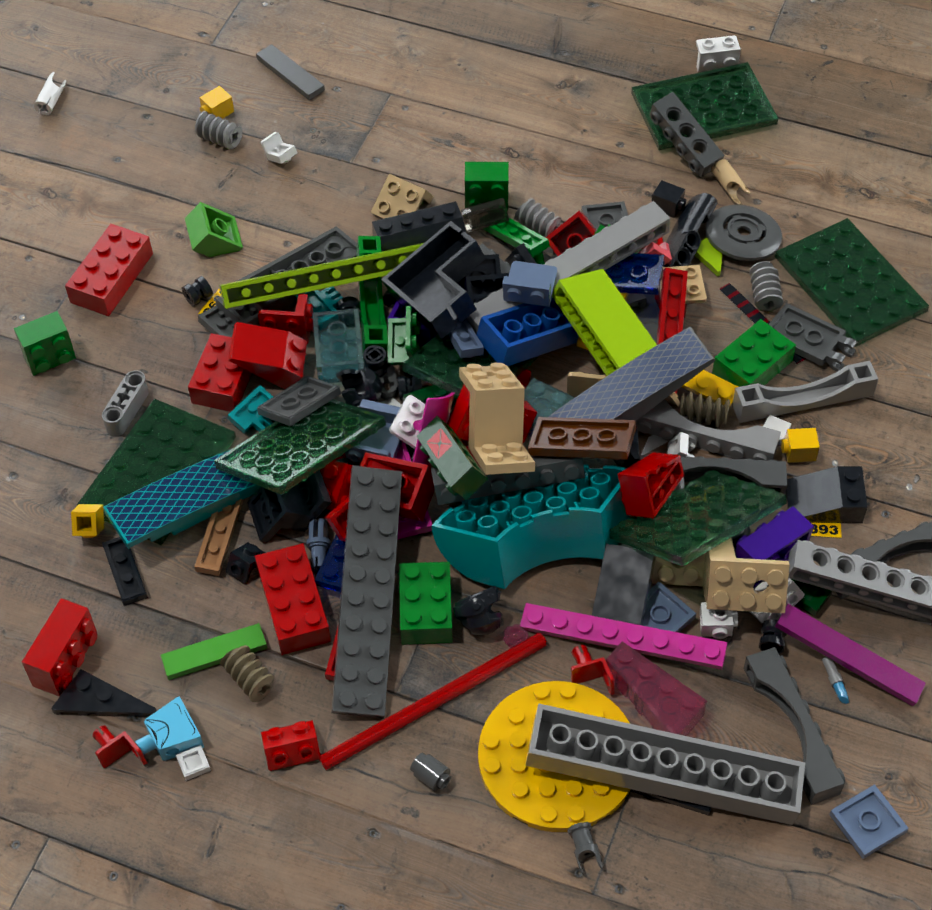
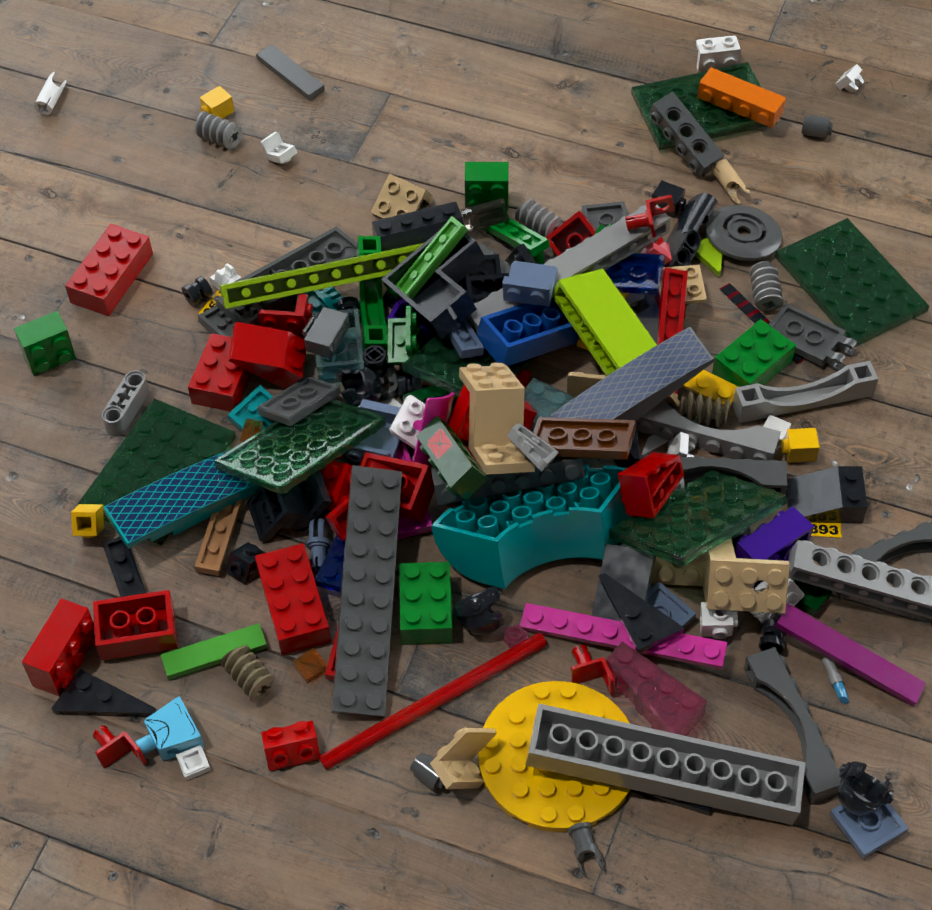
bright green slope [185,202,243,257] -> none
none -> red brick [93,590,178,661]
none -> white tile [210,263,241,290]
none -> clear orange tile [239,418,262,443]
none -> clear orange tile [292,648,327,684]
none -> piece [302,307,350,358]
none -> bright green tile [395,216,468,299]
none -> tan bracket [430,727,497,789]
none -> light grey wing [507,422,559,471]
none -> black wing [598,573,684,654]
none -> red bracket [625,195,675,237]
none -> orange brick [697,67,786,128]
none -> dark grey brick [801,115,833,139]
none -> white tile [835,64,864,93]
none -> black helmet [837,761,894,816]

